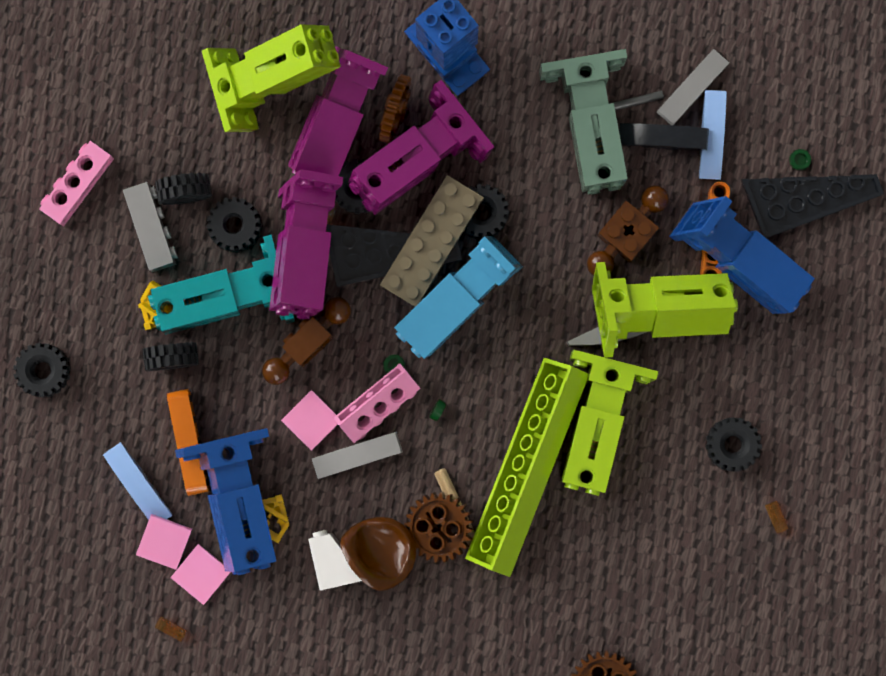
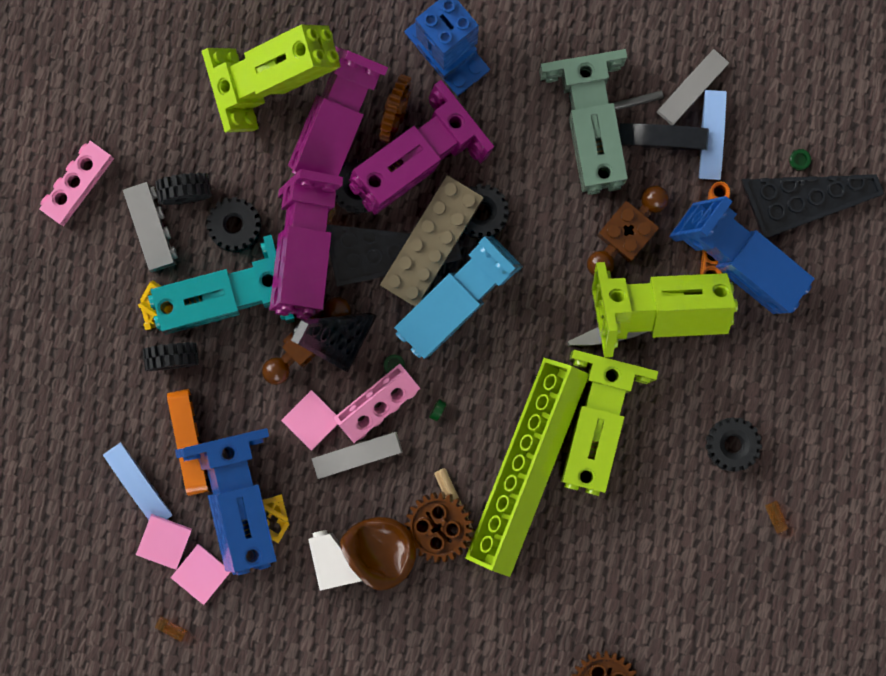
black tyre [13,343,71,397] -> none
none -> black wing [291,313,377,372]

